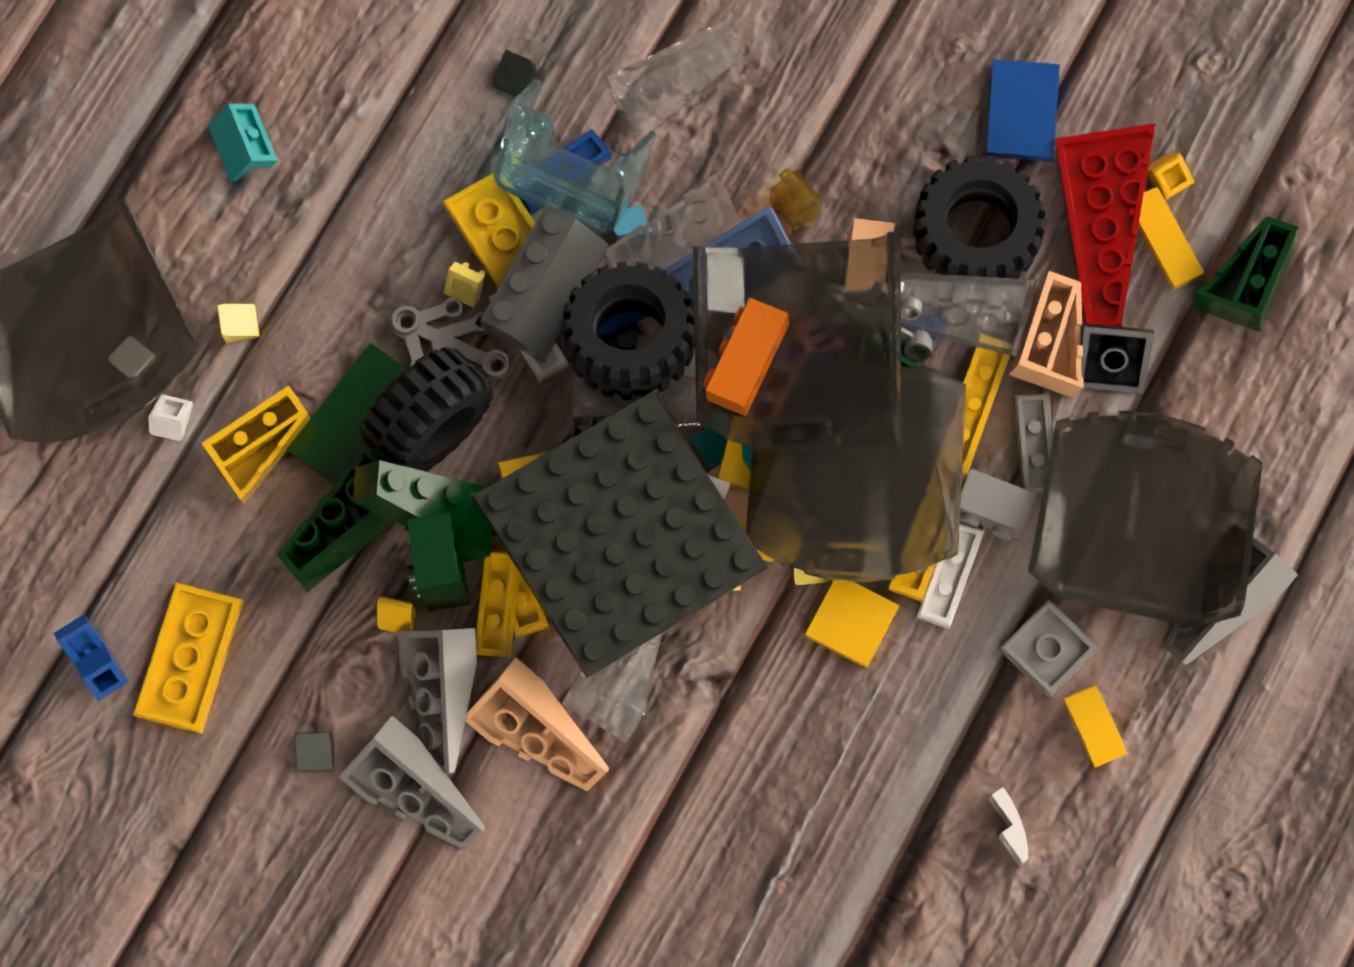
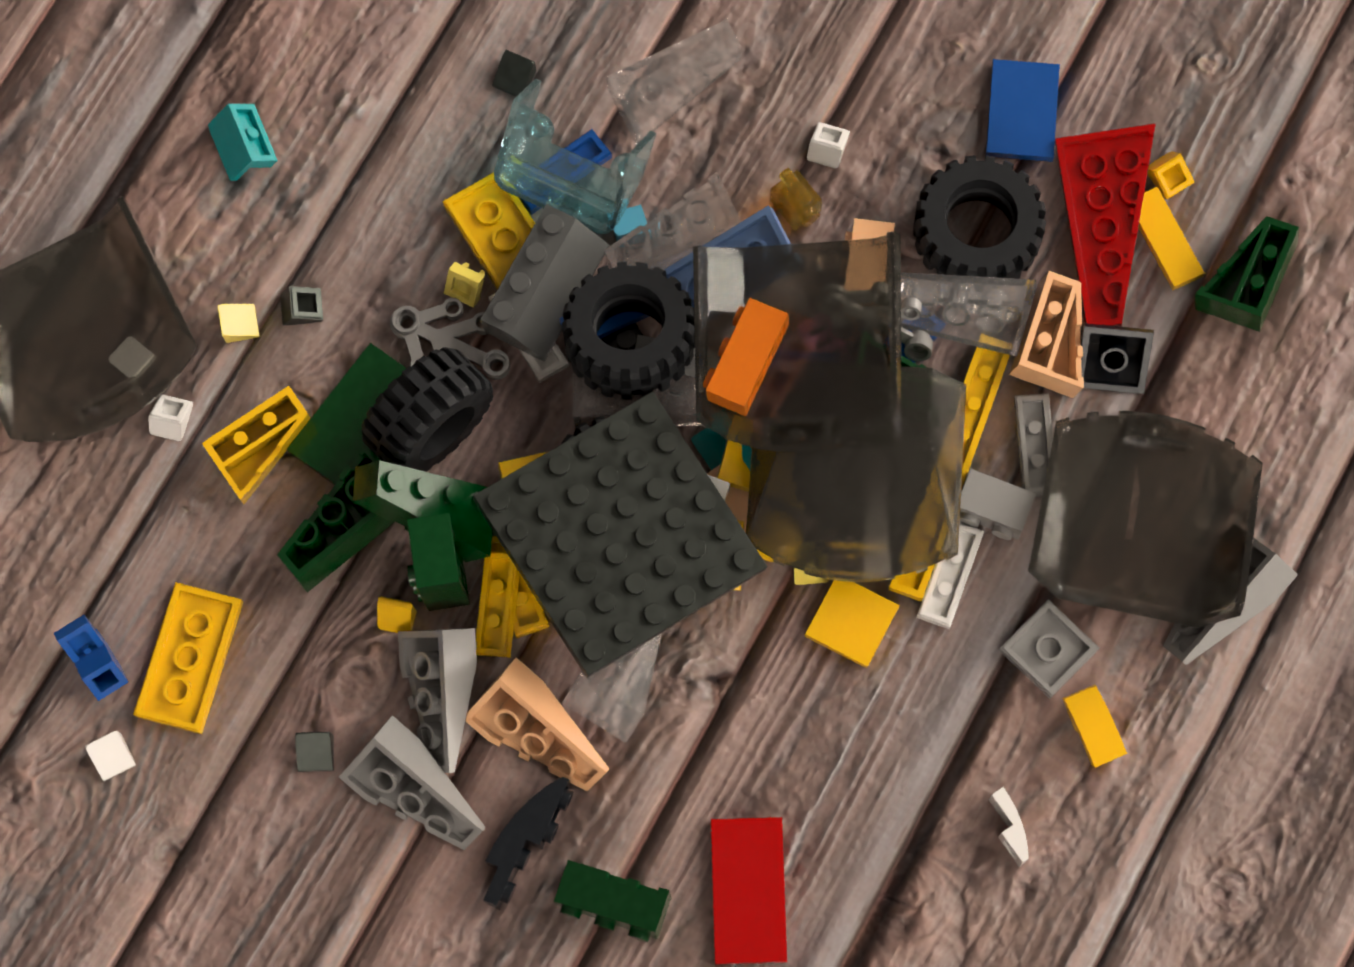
none -> white slope [85,731,136,781]
none -> pearl dark grey slope [280,286,323,325]
none -> black slope [483,777,574,910]
none -> dark green wedge [554,860,672,942]
none -> red tile [711,817,787,965]
none -> white slope [807,122,850,168]

